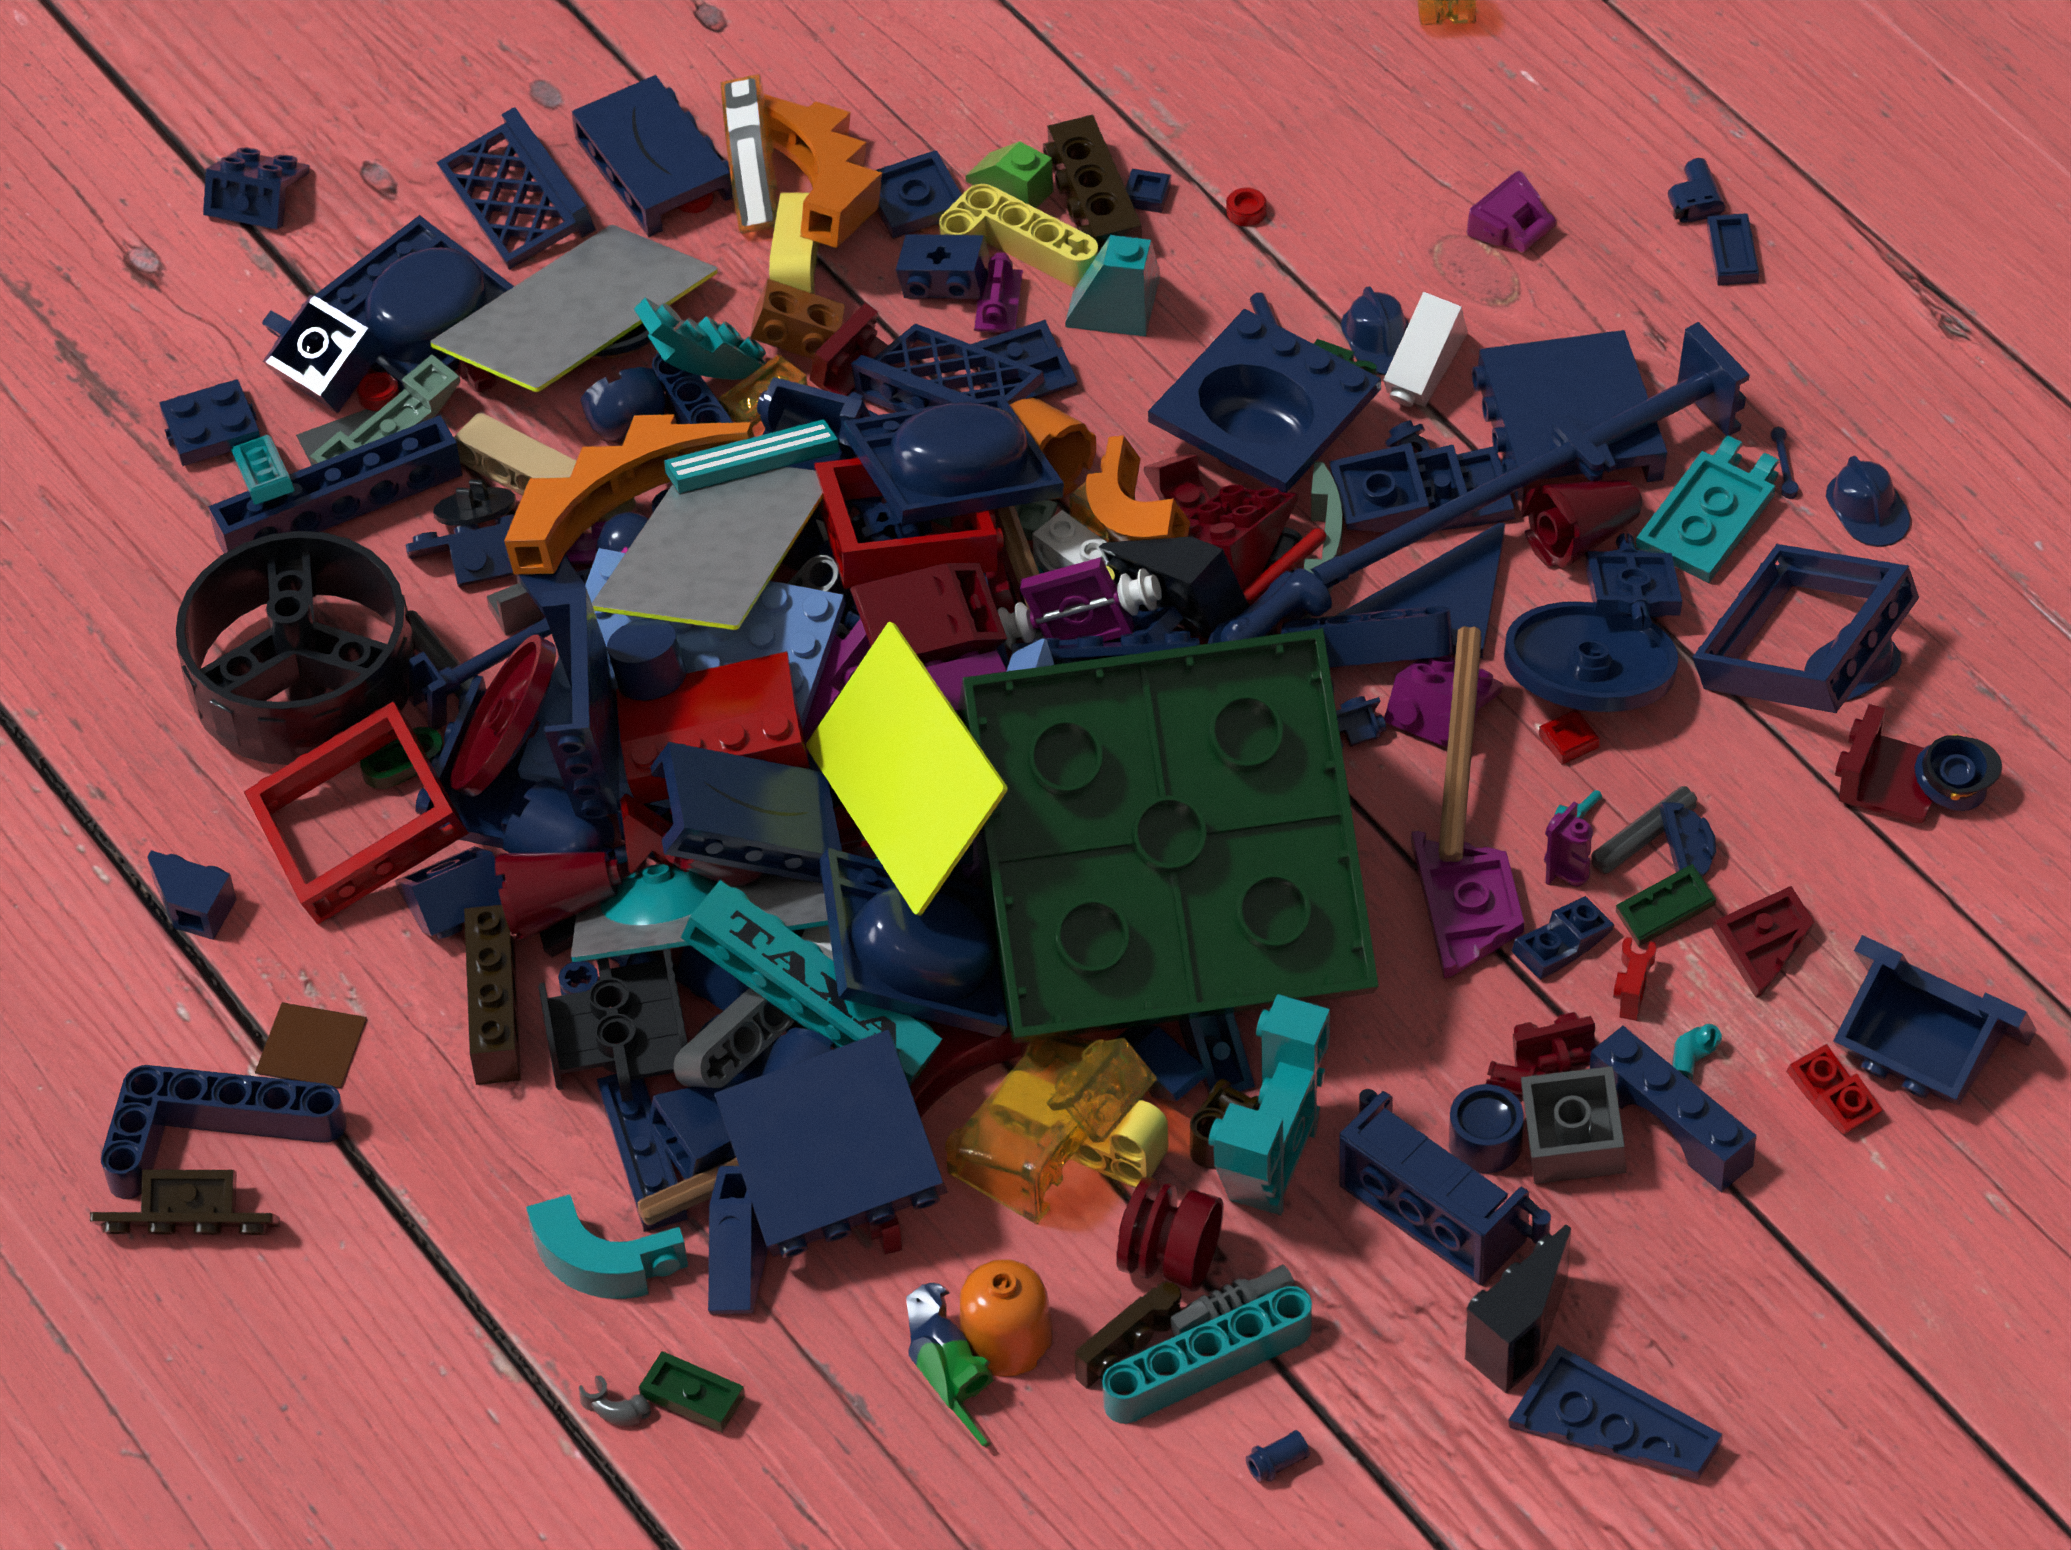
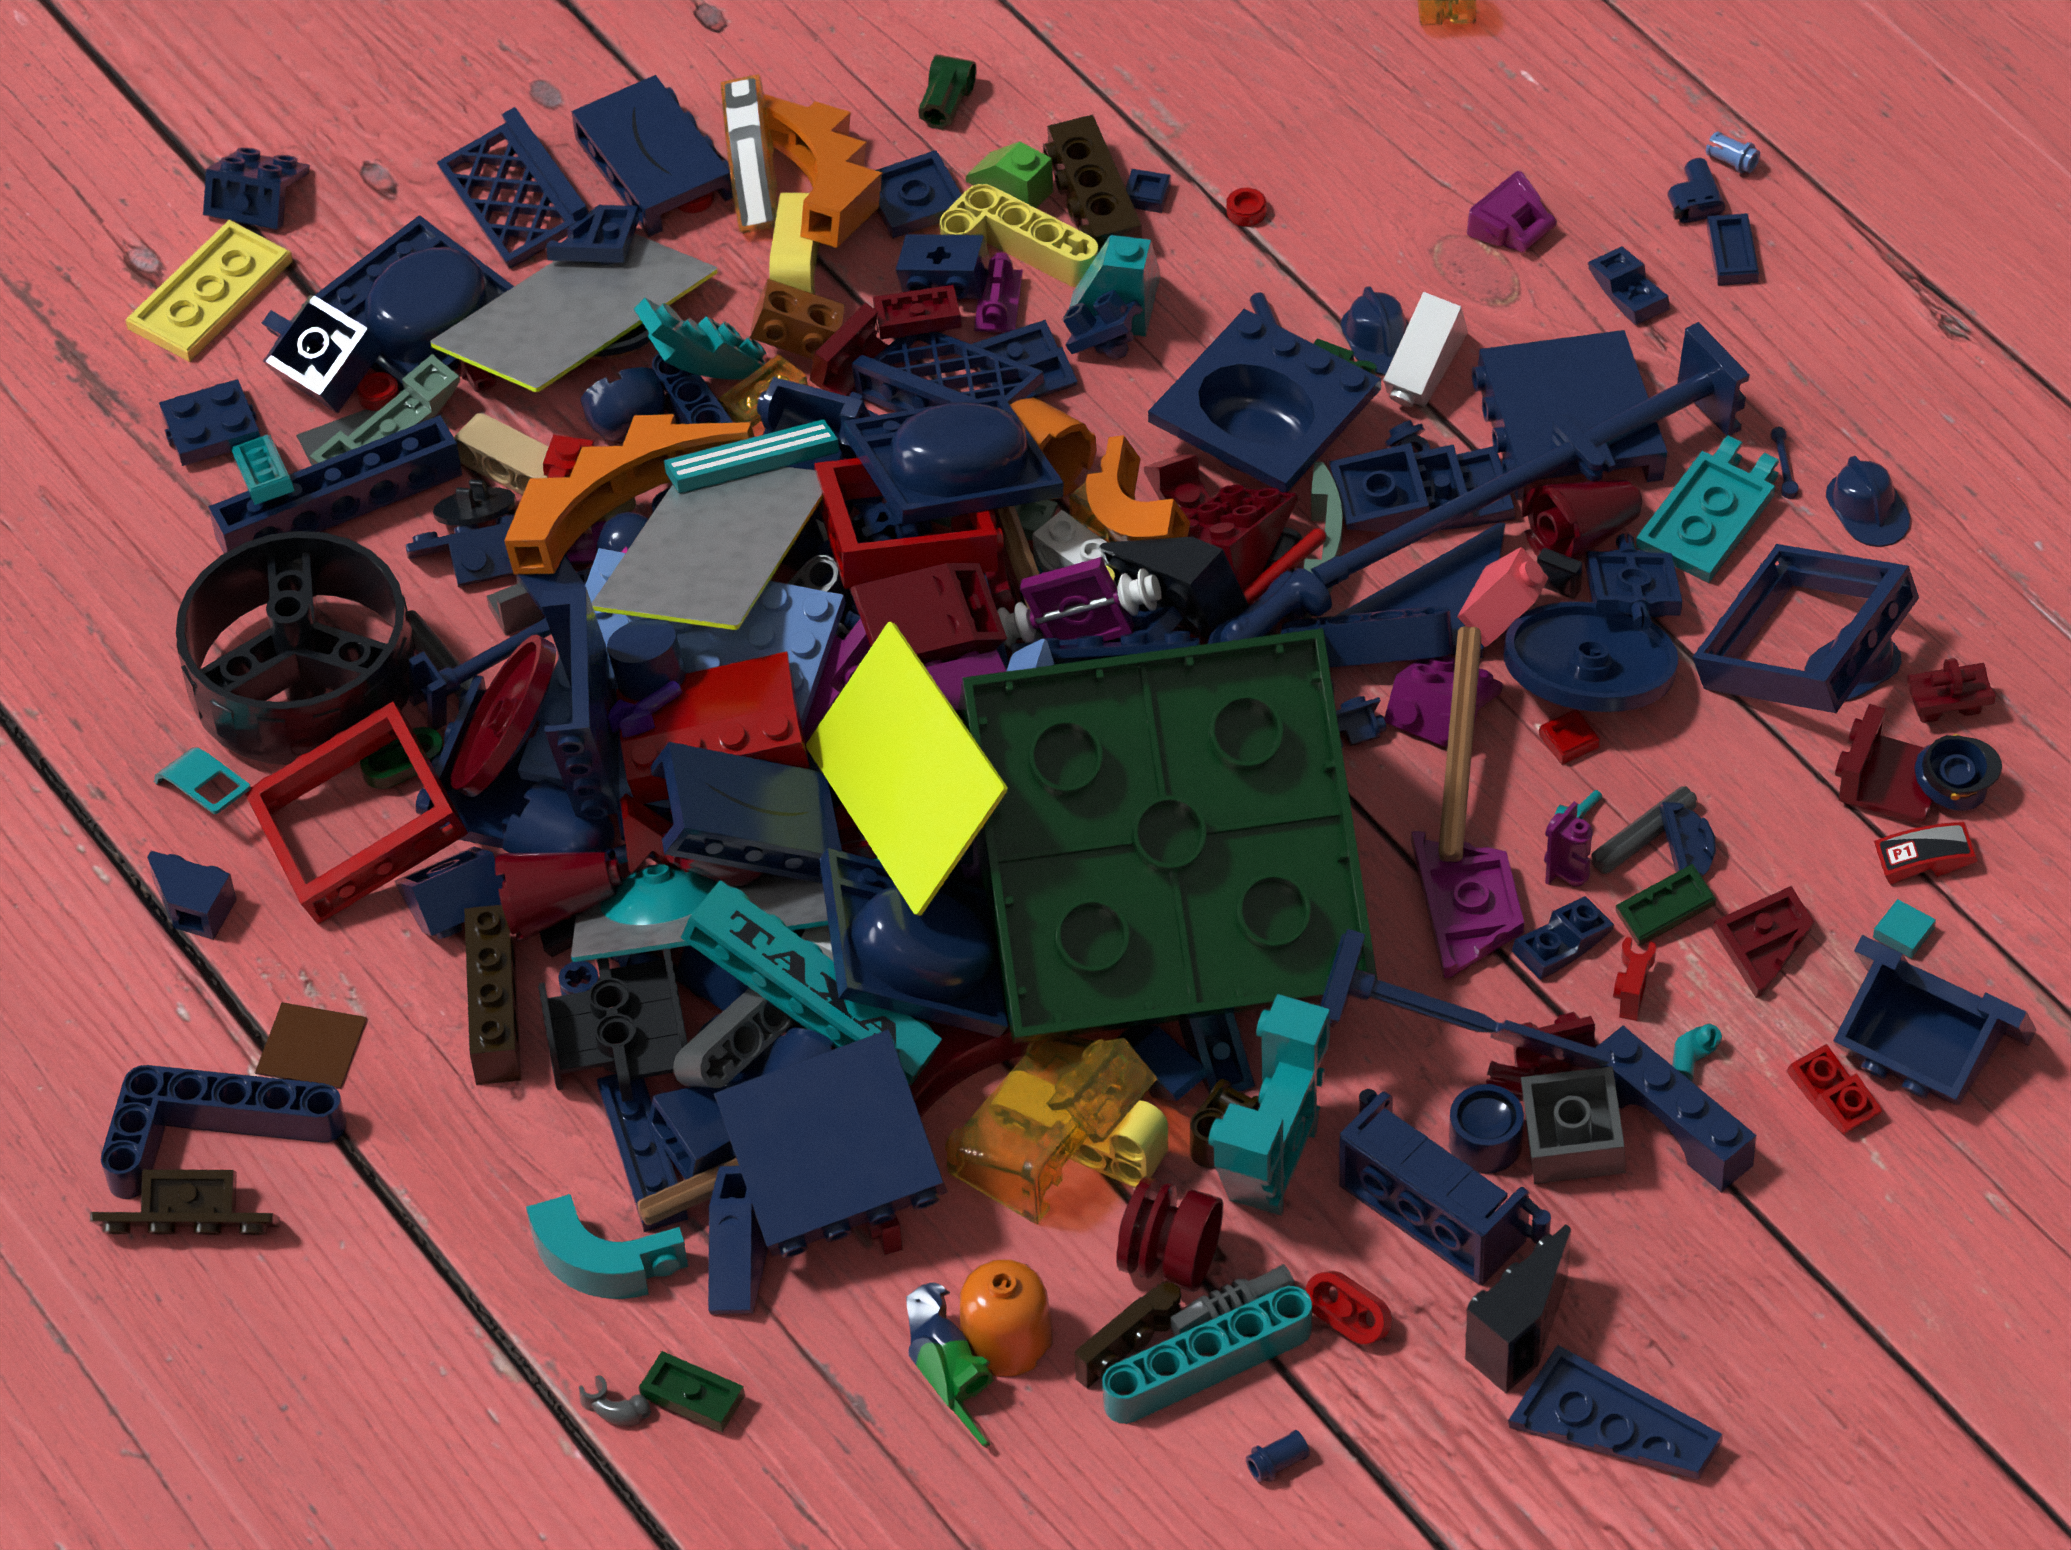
none -> light yellow tile [125,220,293,362]
none -> teal piece [154,747,251,814]
none -> red plate [543,434,594,478]
none -> dark blue wing [546,205,639,265]
none -> dark purple bar [608,680,682,737]
none -> dark red bracket [873,285,962,340]
none -> dark green piece [918,54,977,130]
none -> dark blue hips [1063,290,1143,360]
none -> red plate [1305,1271,1392,1344]
none -> dark blue piece [1320,929,1612,1069]
none -> coral slope [1457,547,1549,647]
none -> black tile [1537,548,1582,600]
none -> dark blue slope [1588,246,1670,325]
none -> medium blue pin [1706,131,1760,173]
none -> teal tile [1873,899,1936,958]
none -> slope [1874,822,1978,885]
none -> dark red hips [1907,658,1996,723]

